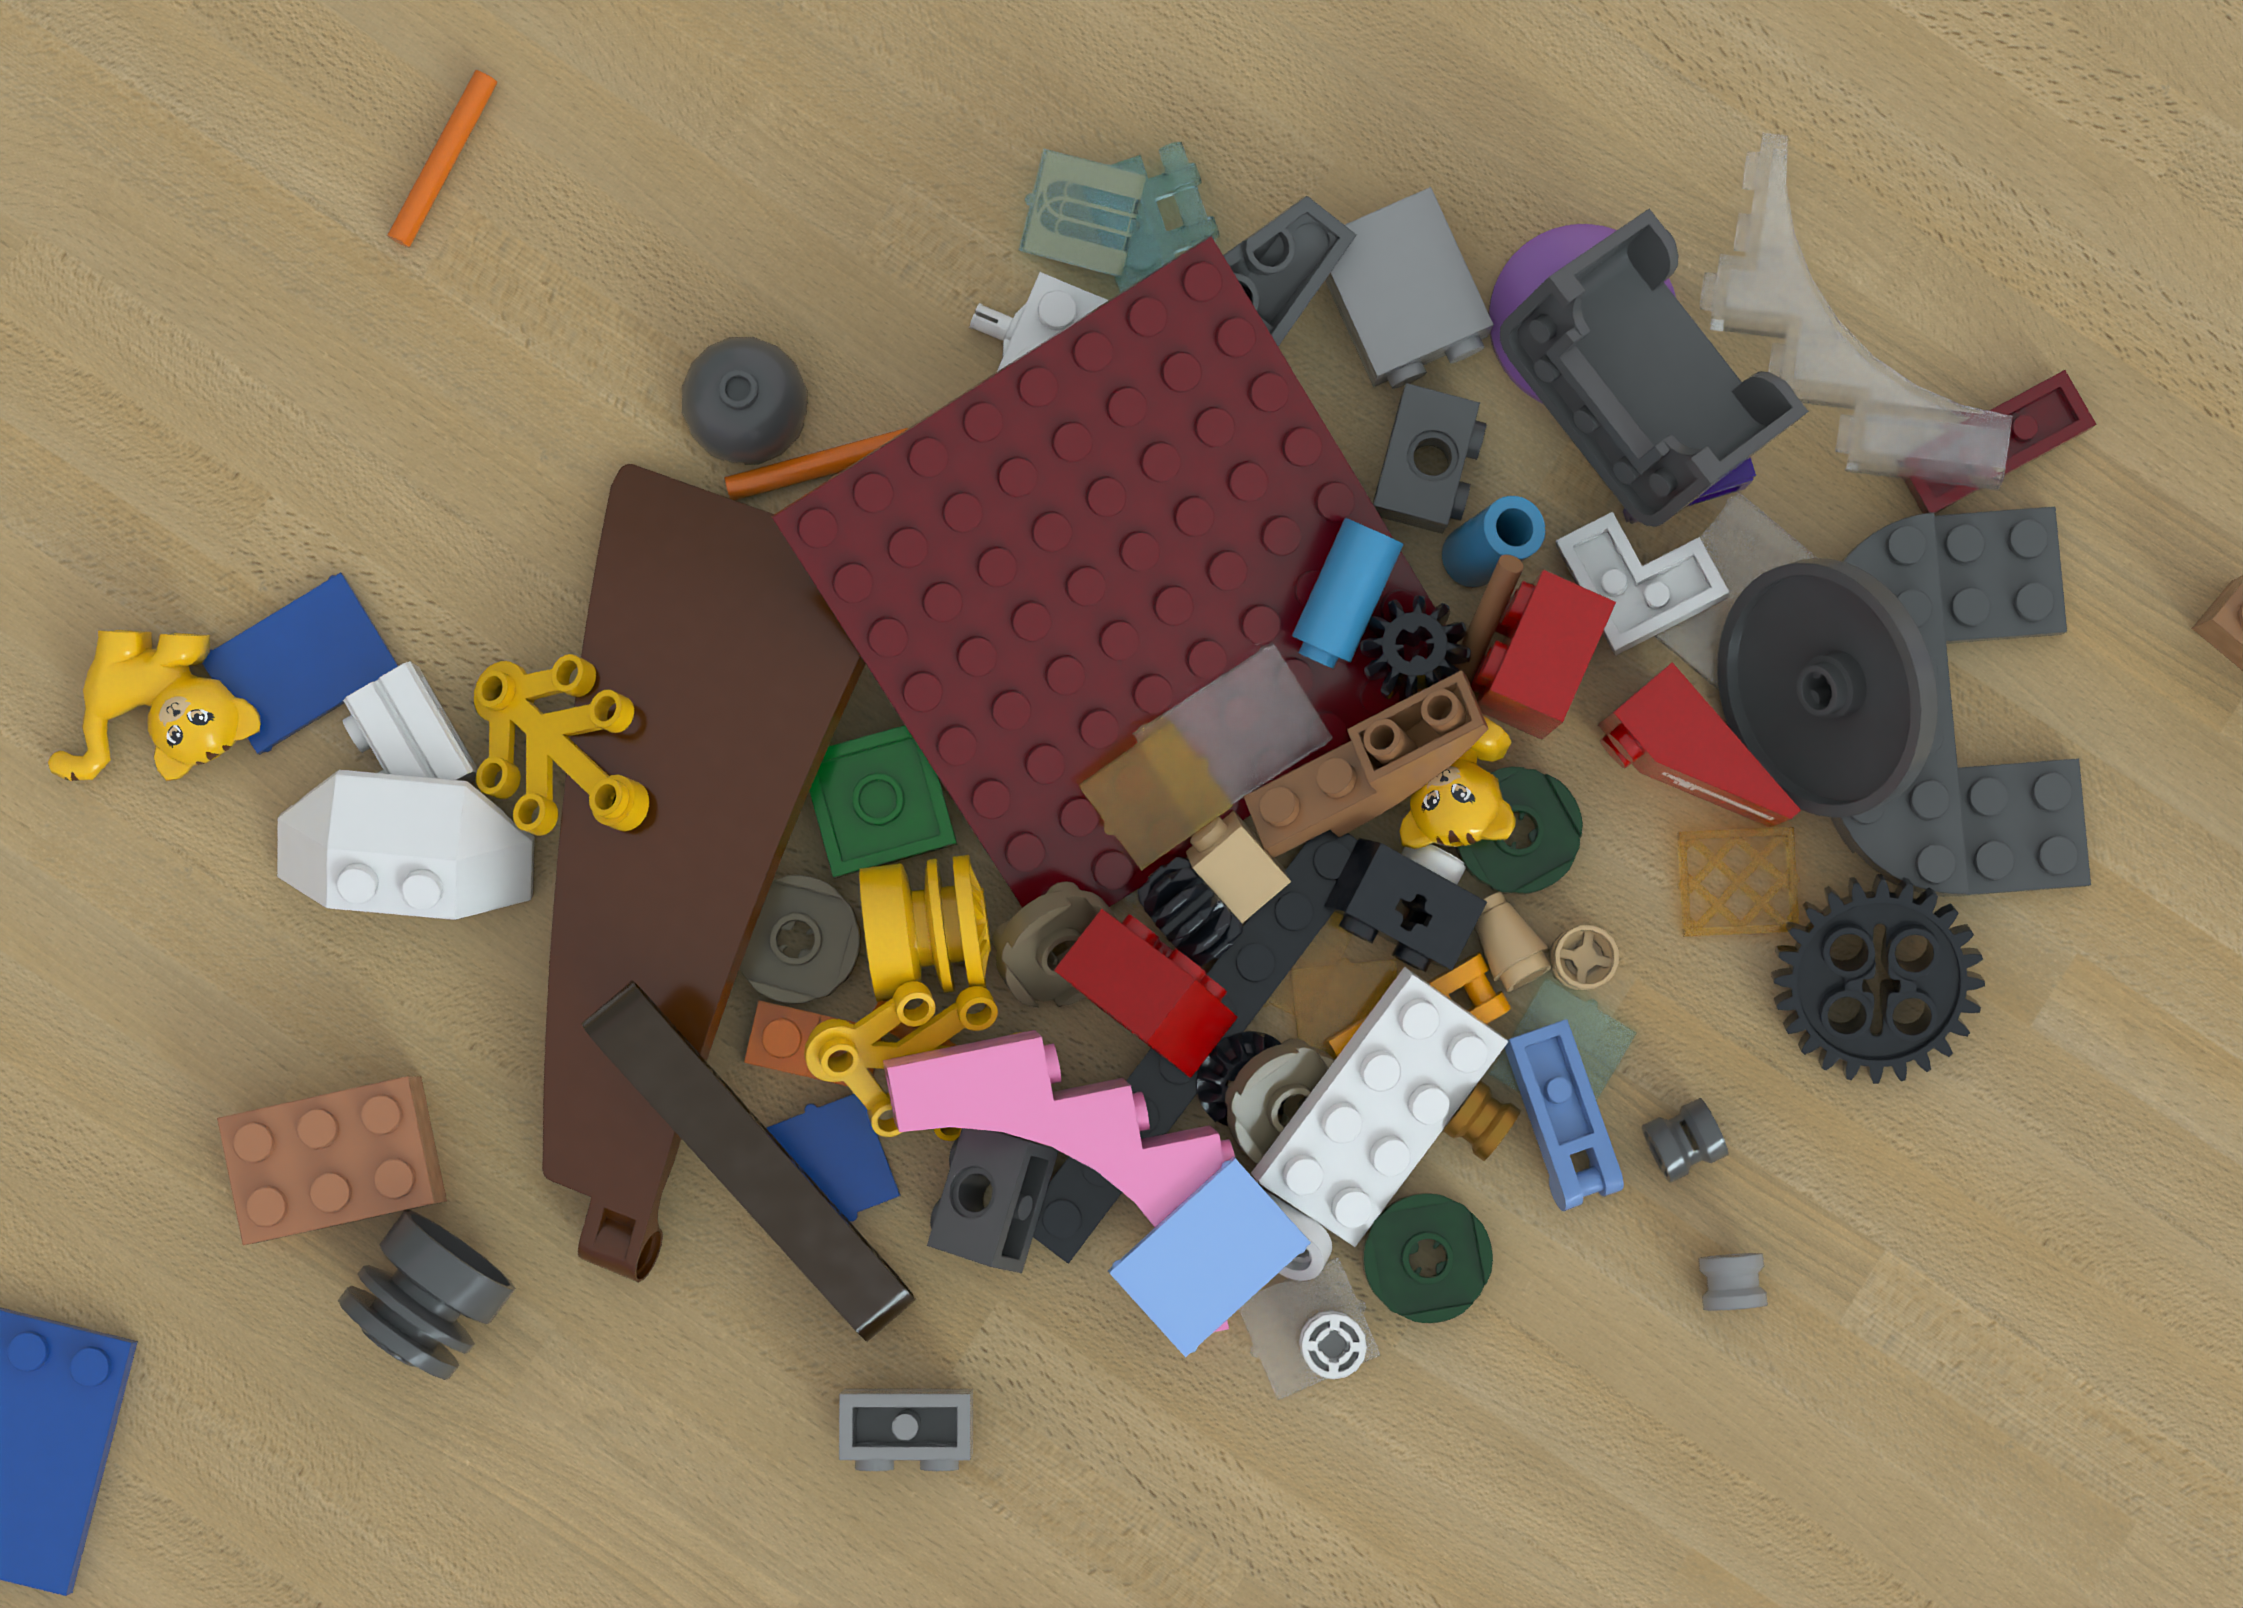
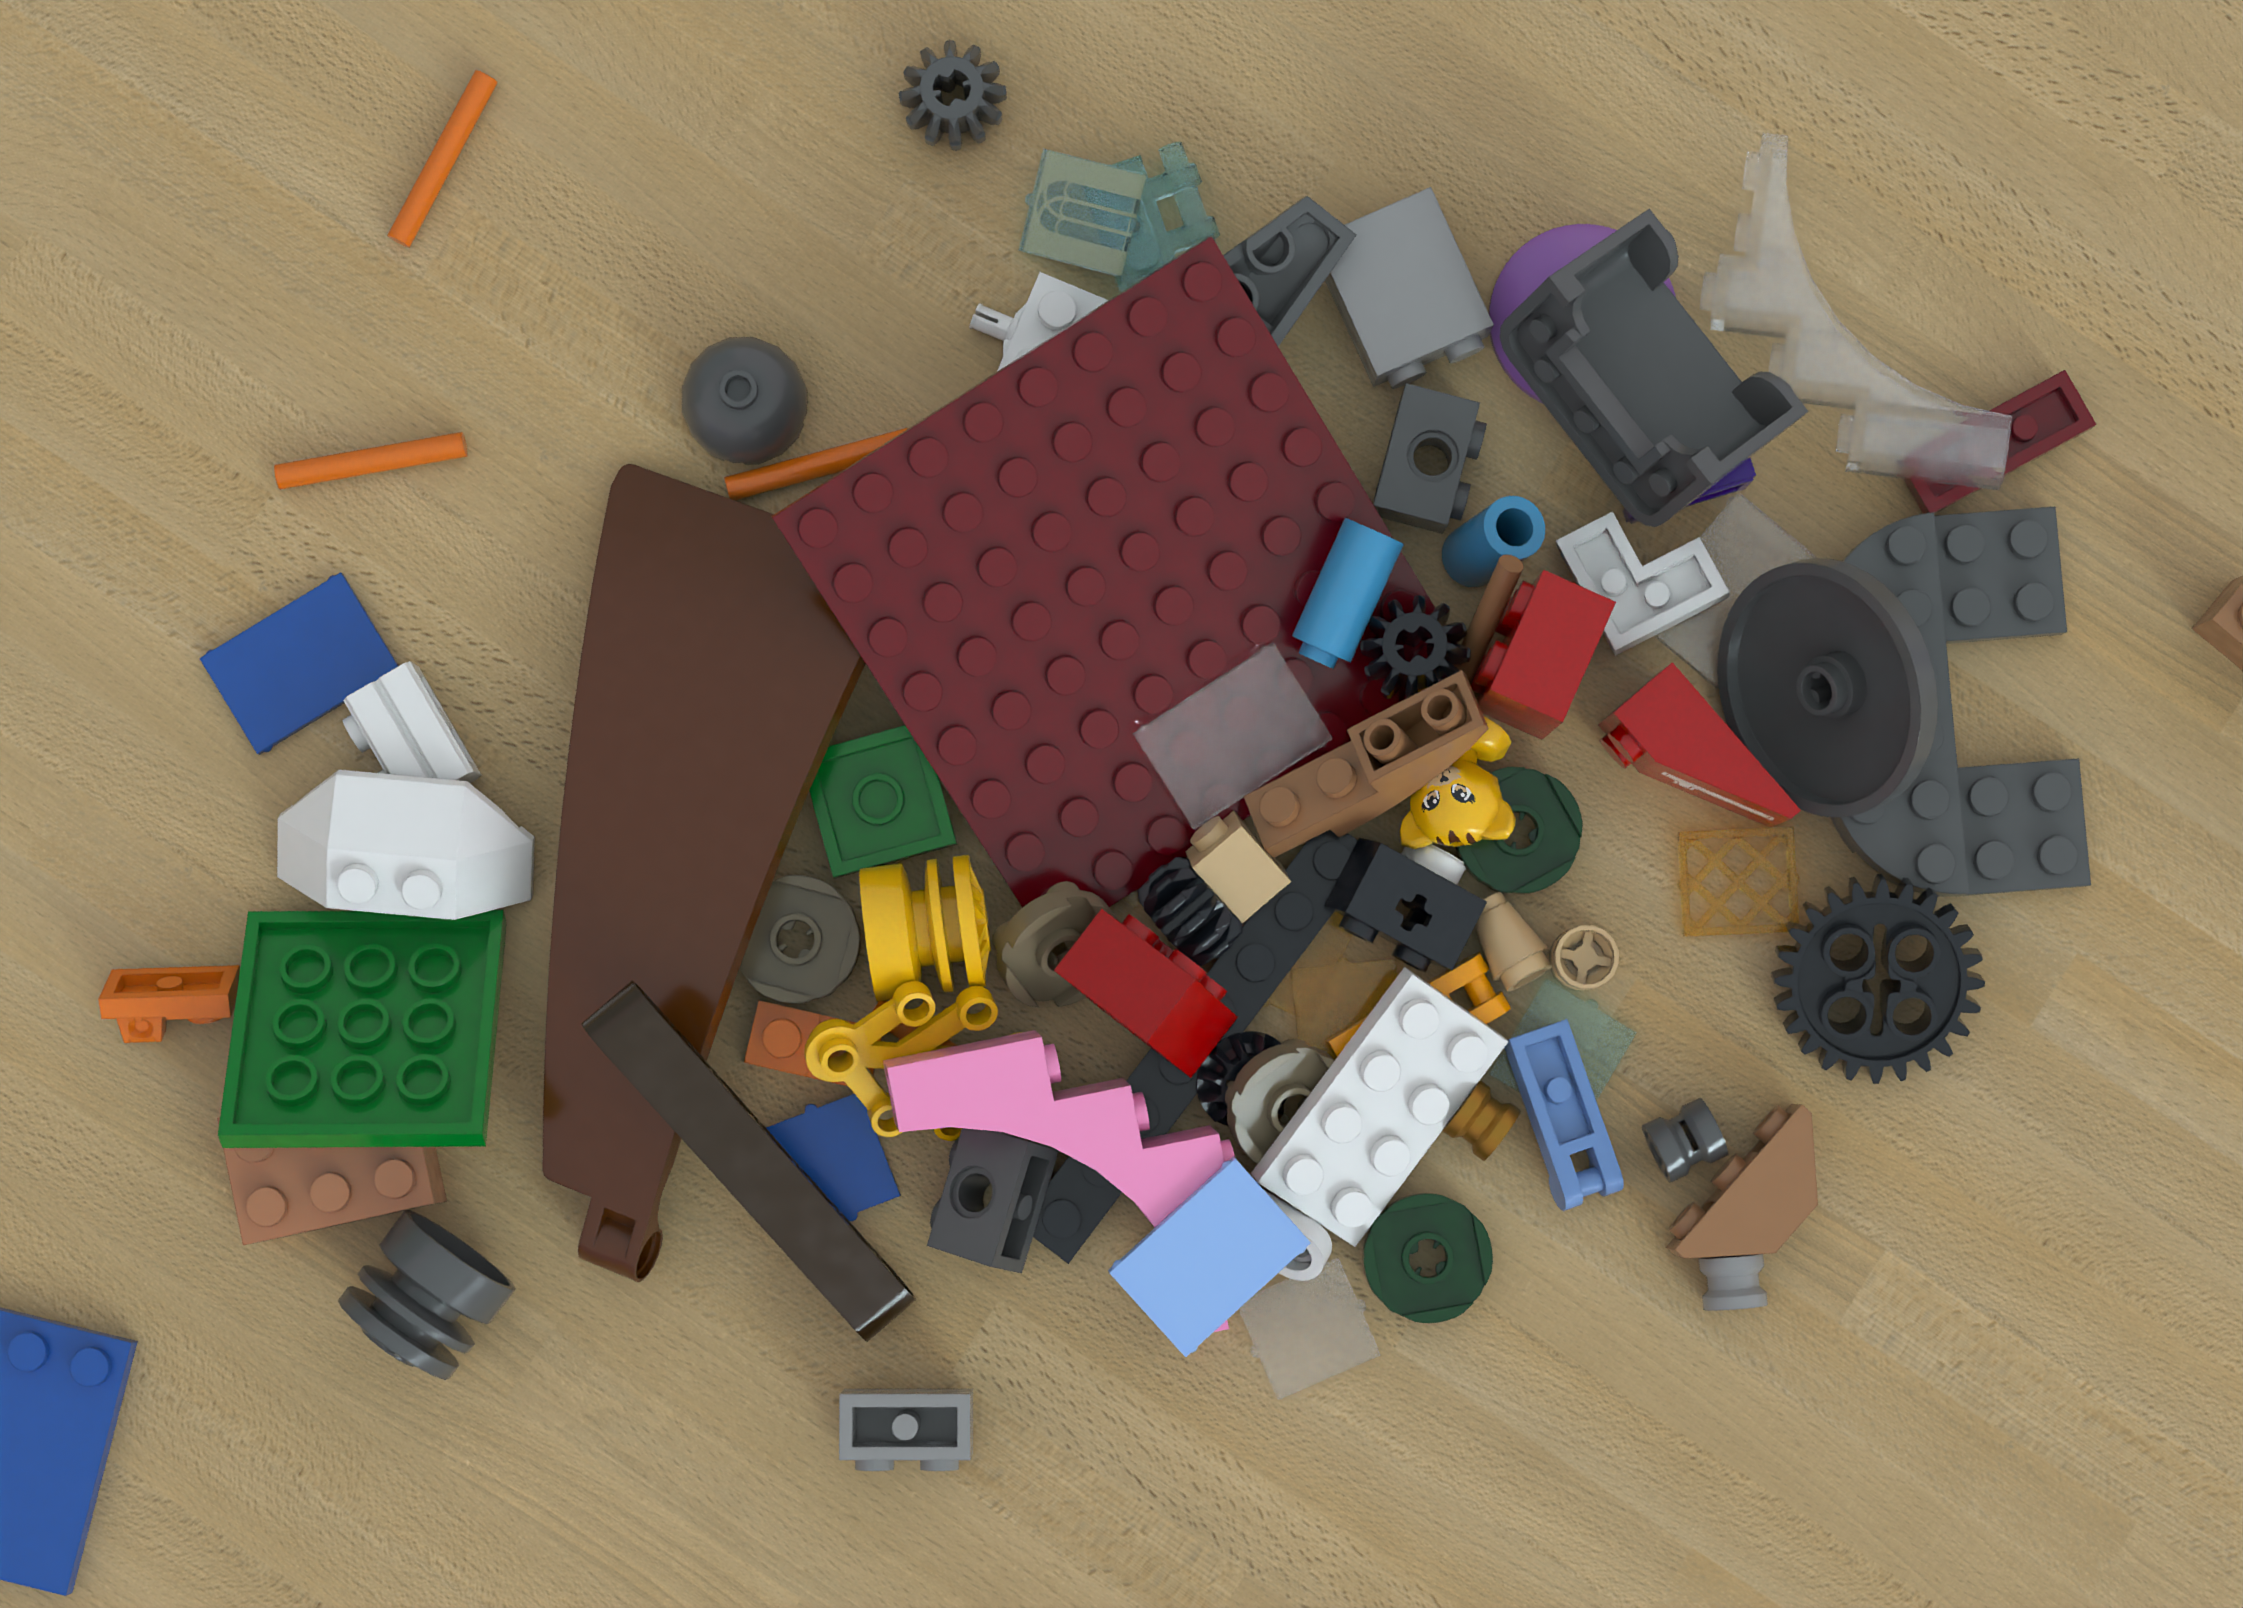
yellow animal [48,630,261,781] -> none
yellow plant [474,654,649,836] -> none
clear yellow piece [1079,720,1233,870] -> none
white wheel [1299,1310,1367,1379] -> none
none -> orange hinge [98,965,240,1043]
none -> green plate [218,910,507,1148]
none -> orange bar [274,432,468,490]
none -> dark grey gear [899,40,1007,151]
none -> medium nougat slope [1665,1104,1818,1259]

